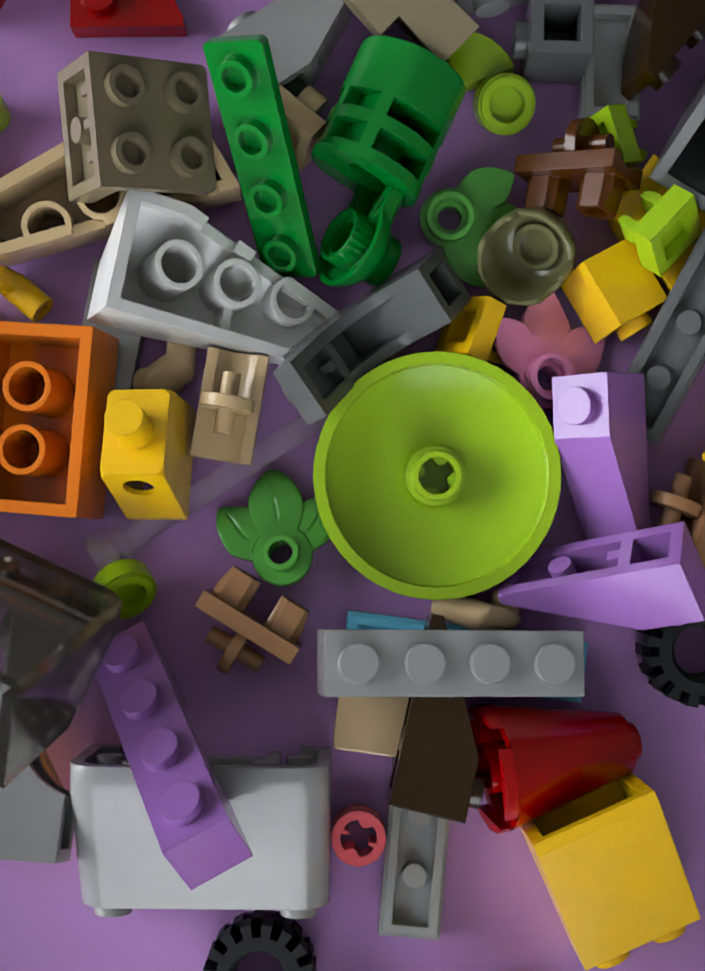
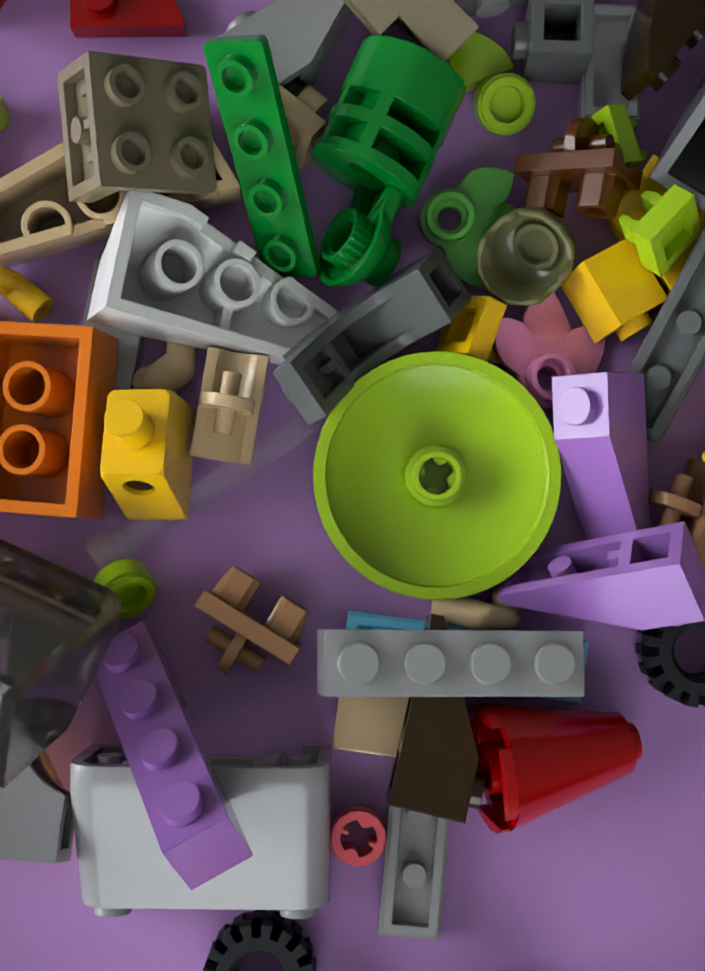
bright green plate [216,469,330,587] -> none
yellow slope [520,773,701,971] -> none

